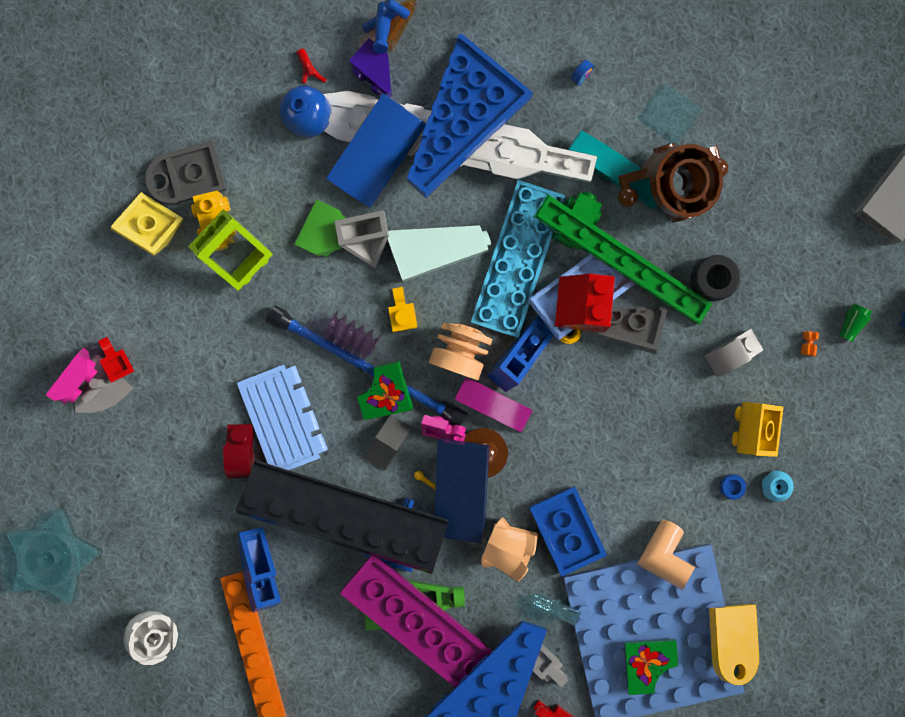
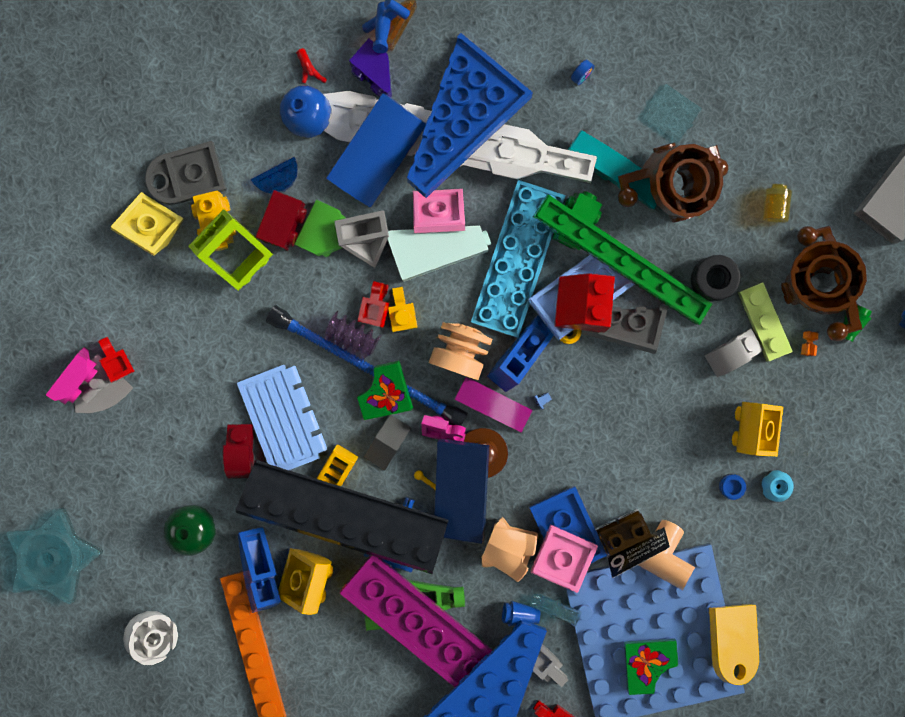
none -> dark green cylinder [164,505,216,556]
none -> clear blue tile [251,157,298,194]
none -> dark red brick [256,190,307,251]
none -> yellow brick [278,548,333,615]
none -> yellow slope [317,444,358,486]
none -> red plate [357,281,389,327]
none -> bright pink plate [413,189,465,233]
none -> blue cone [502,601,540,626]
none -> bright pink plate [530,524,598,593]
none -> medium blue piece [533,393,552,410]
none -> dark brown hips [595,509,652,556]
none -> black sticker [608,527,670,578]
none -> yellowish green plate [738,282,793,362]
none -> clear yellow brick [763,184,792,223]
none -> reddish brown piece [781,226,867,342]

